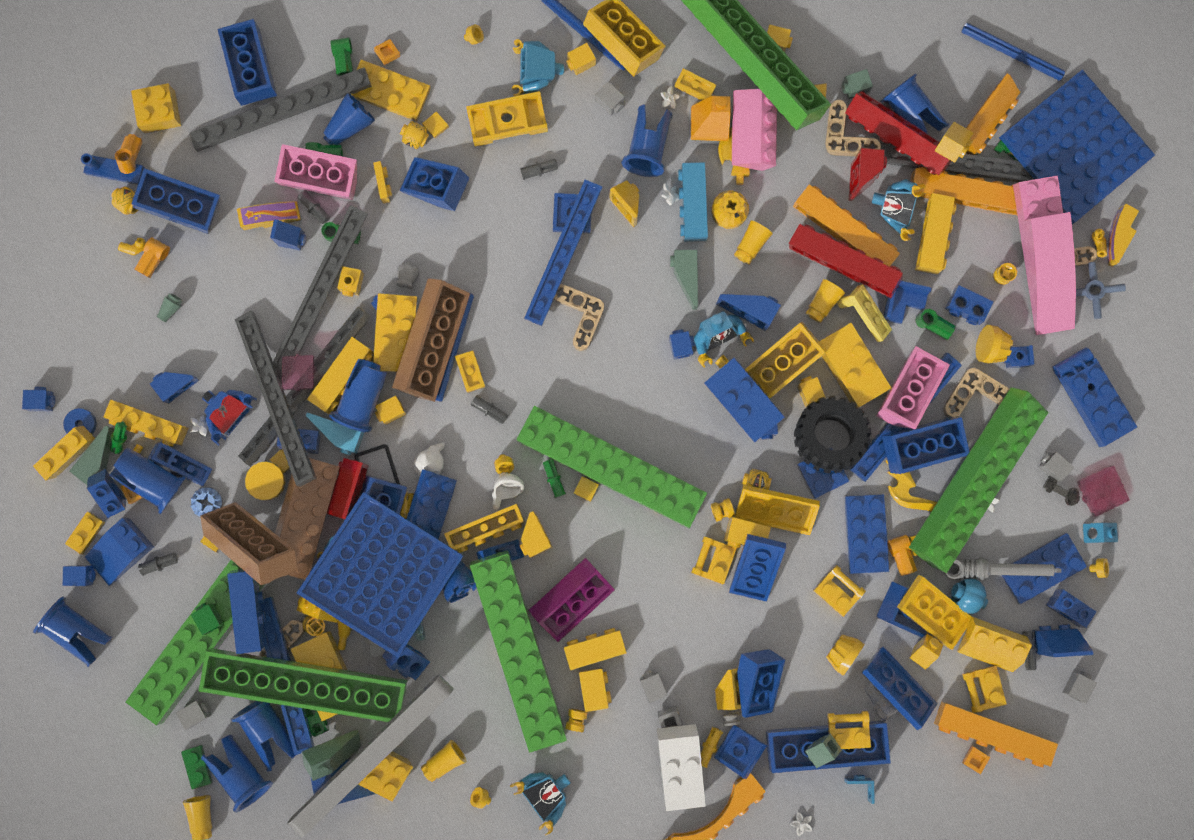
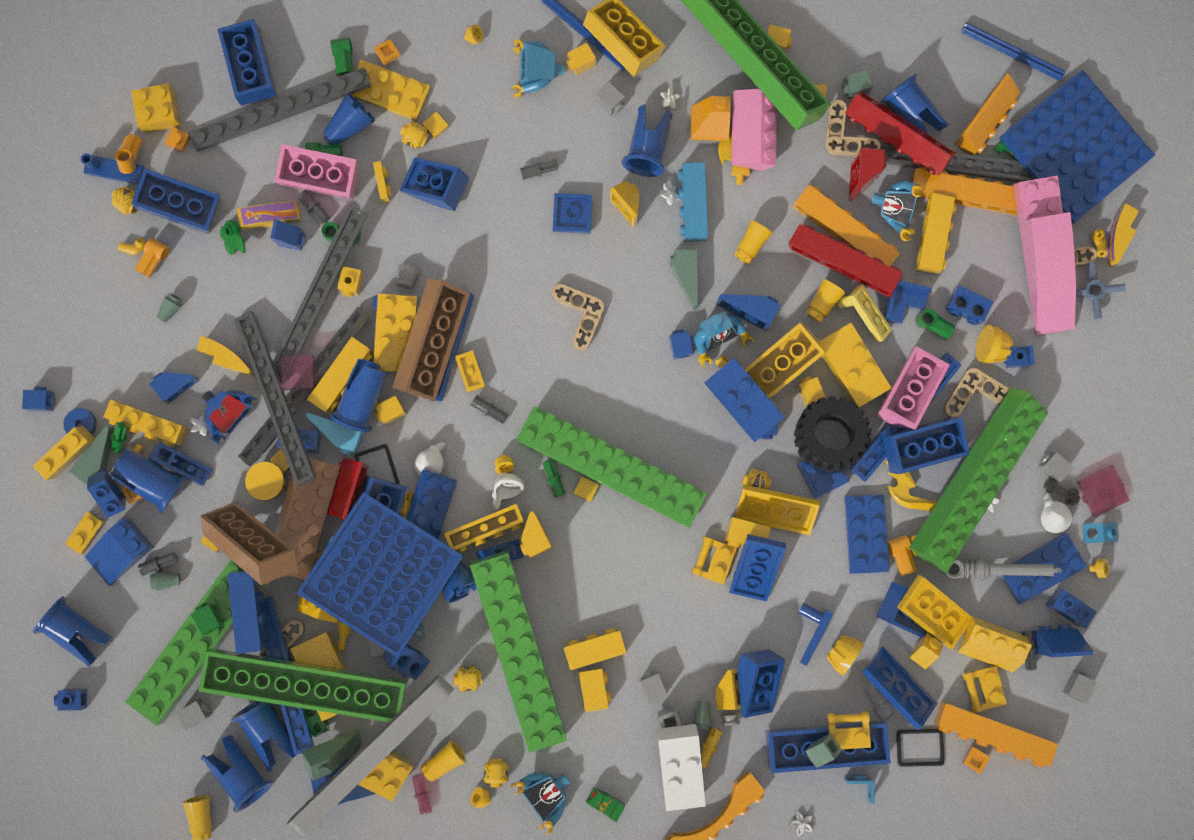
blue brick [62,565,96,586] -> none
green plate [181,745,213,790] -> none
light blue gear [190,487,222,517] -> none
yellow wheel [302,615,325,636] -> none
yellow piece [466,91,548,147] -> none
blue plate [524,179,602,326] -> none
magenta slope [528,558,615,642] -> none
yellow wheel [565,708,588,732] -> none
yellow plate [674,68,716,100] -> none
yellow piece [711,190,749,229] -> none
yellow wheel [711,498,735,522] -> none
blue plate [714,725,767,779] -> none
yellow plate [813,565,866,617] -> none
yellow brick [935,122,974,163] -> none
dark azure plant [950,578,988,614] -> none
yellow wheel [993,263,1017,285] -> none
blue hinge [1052,347,1138,447] -> none
none -> blue brick [54,689,87,711]
none -> sand green cone [150,572,180,591]
none -> light orange plate [164,127,191,153]
none -> yellow slope [196,336,254,376]
none -> green plate [220,220,246,255]
none -> clear pink axle [412,773,432,815]
none -> yellow head [453,665,482,692]
none -> yellow head [484,759,509,787]
none -> green leg [586,787,625,822]
none -> sand green cone [692,701,712,731]
none -> blue piece [798,603,833,666]
none -> black piece [896,729,945,767]
none -> white hat [1040,492,1072,533]

